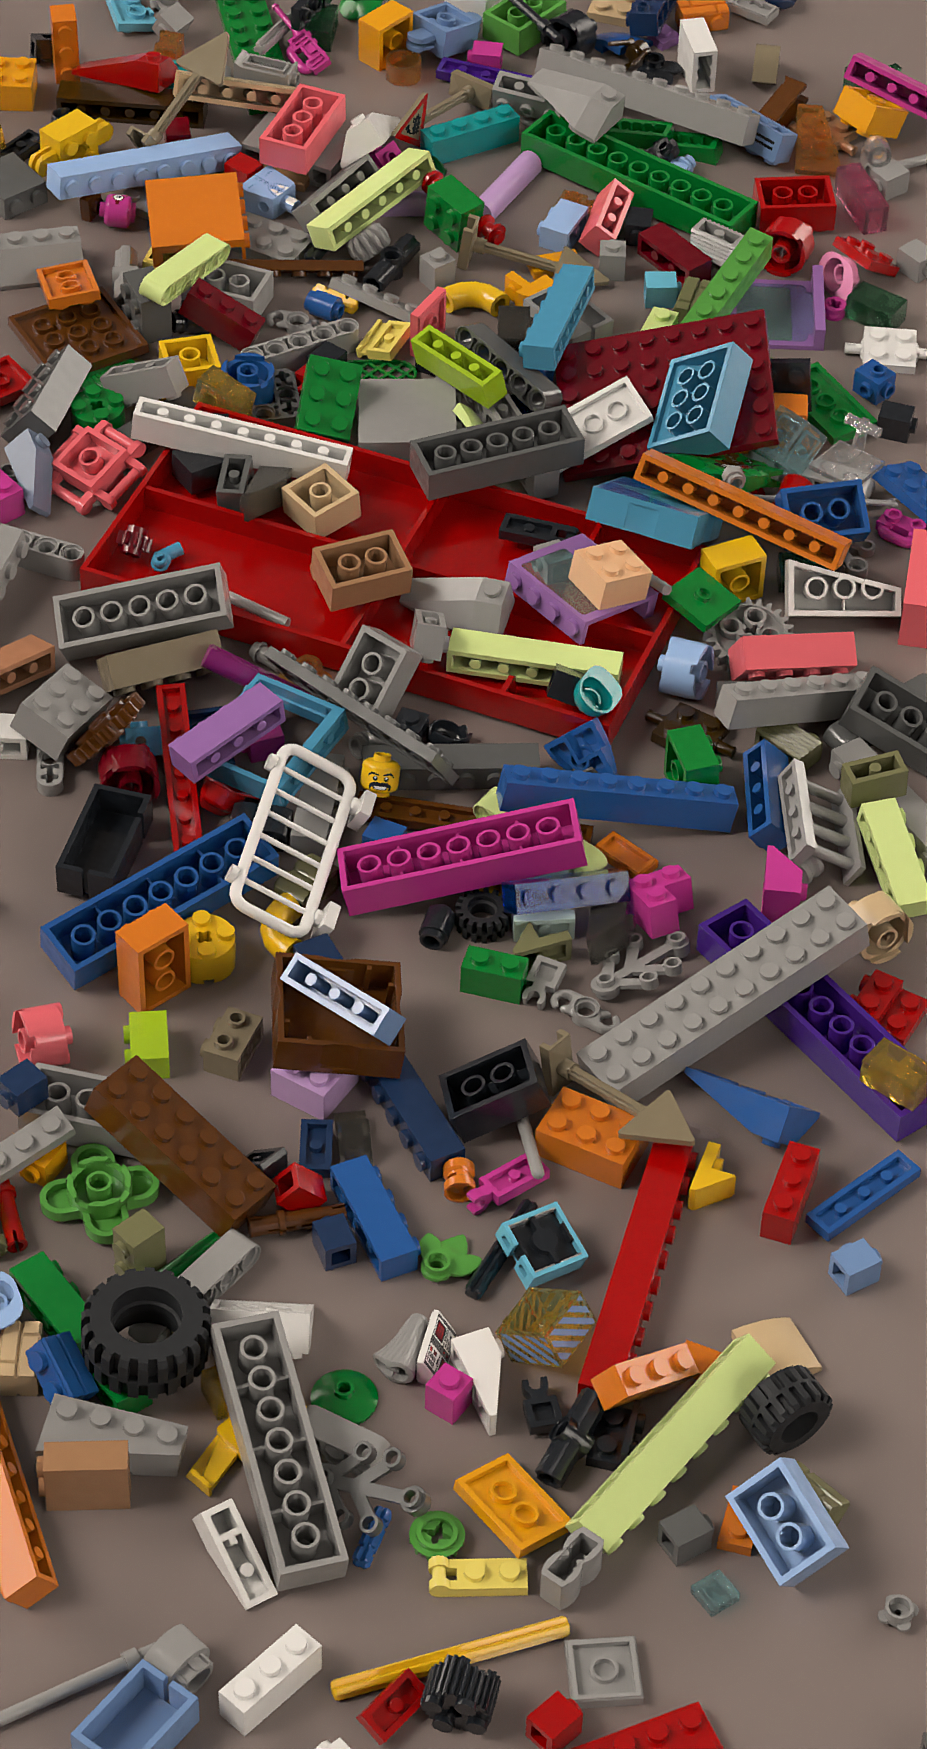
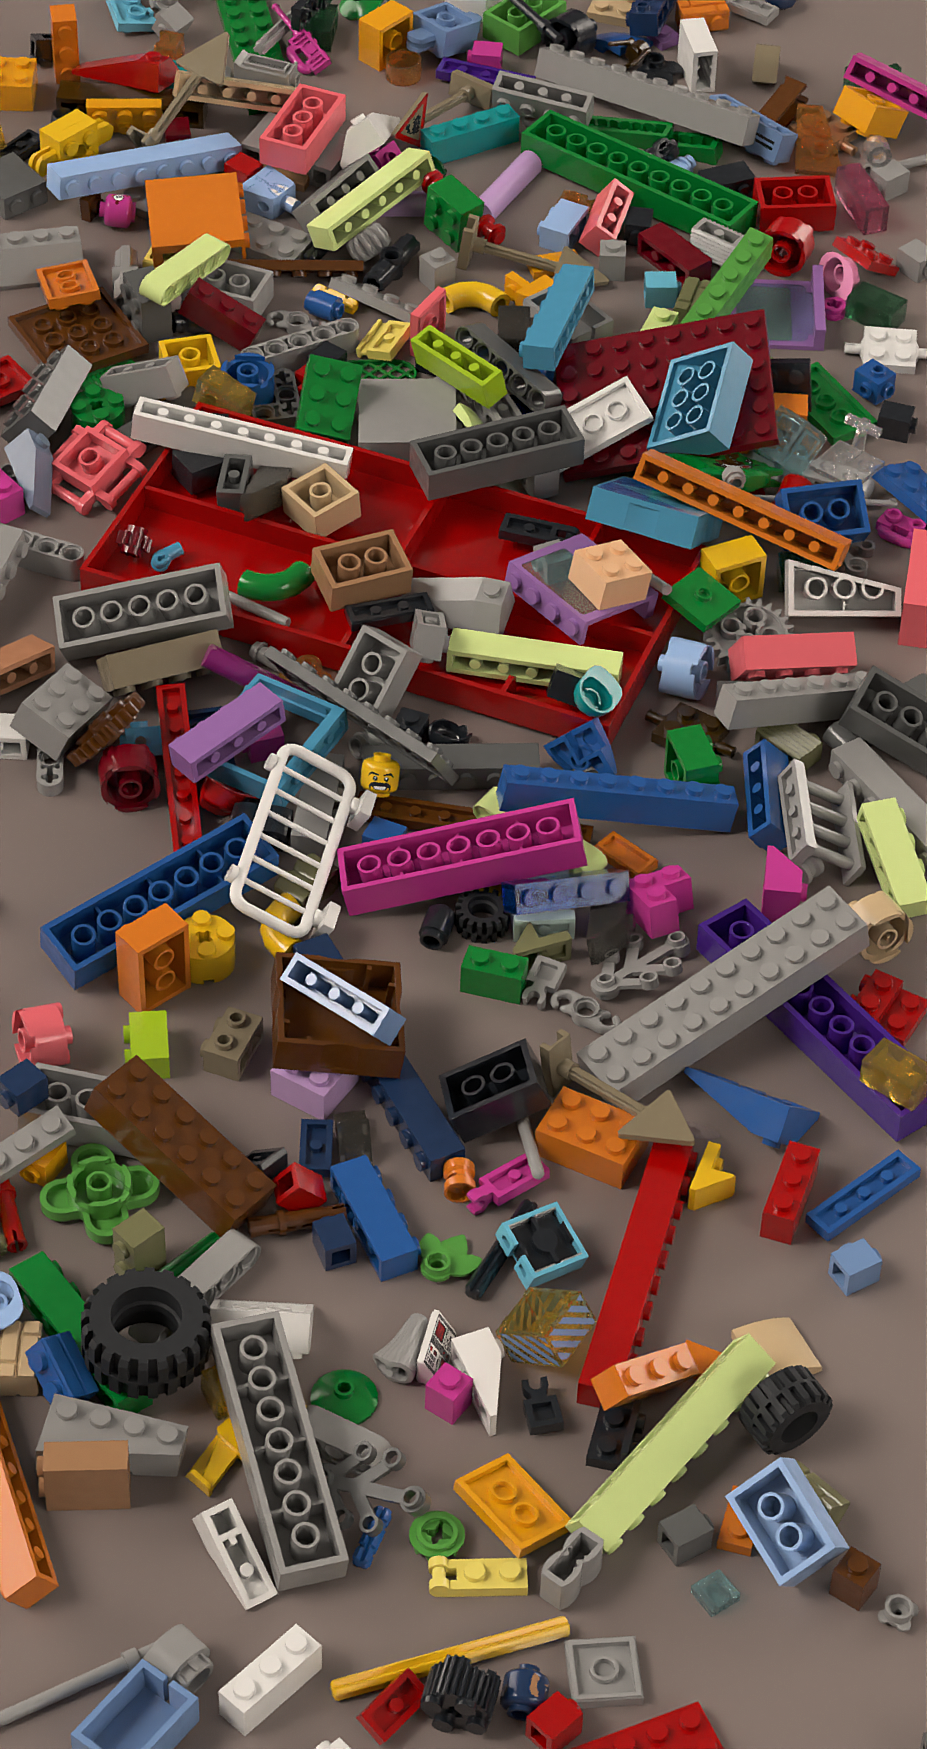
black piece [55,783,153,899] -> none
light grey wedge [527,68,626,144] -> none
black piece [535,1387,605,1489] -> none
olive brick [840,750,909,809] -> none
none -> light orange plate [86,99,163,134]
none -> green cylinder [237,561,315,602]
none -> black tile [344,592,435,632]
none -> dark blue head [500,1663,550,1721]
none -> black brick [698,160,756,199]
none -> reddish brown brick [829,1546,881,1611]

